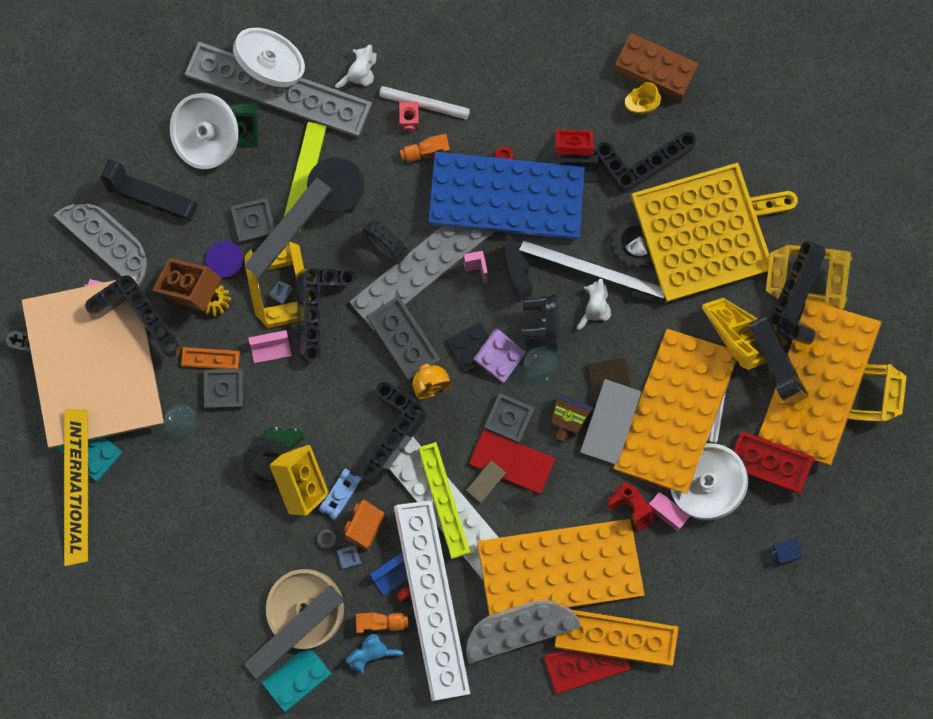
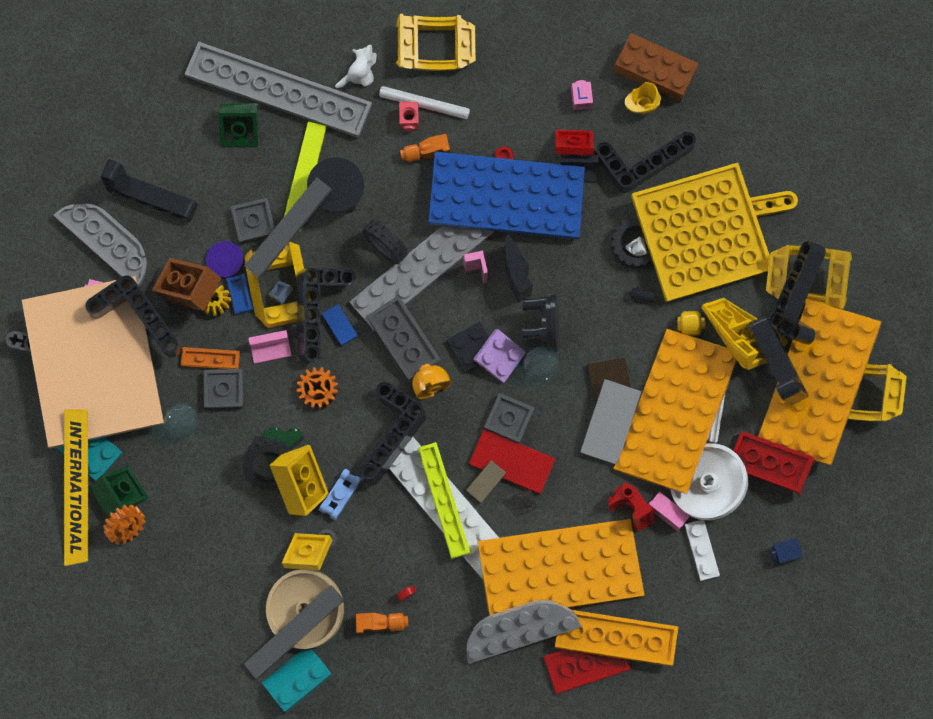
white dish [170,93,238,169] -> none
white dish [233,28,305,87] -> none
sand blue tile [337,545,361,570] -> none
orange slope [344,500,385,550] -> none
dark azure animal [345,634,403,674] -> none
blue panel [370,552,408,596] -> none
white plate [394,500,470,701] -> none
white sticker [519,241,664,298] -> none
reddish brown torso [551,393,592,443] -> none
white animal [576,279,611,330] -> none
none -> dark green slope [89,466,149,519]
none -> orange gear [103,504,146,544]
none -> blue tile [226,274,254,315]
none -> yellow plate [282,533,332,570]
none -> orange gear [297,367,338,409]
none -> blue tile [322,304,358,346]
none -> yellow wedge [395,14,476,70]
none -> bright pink brick [571,80,593,110]
none -> yellow head [677,311,706,336]
none -> white plate [685,520,720,581]

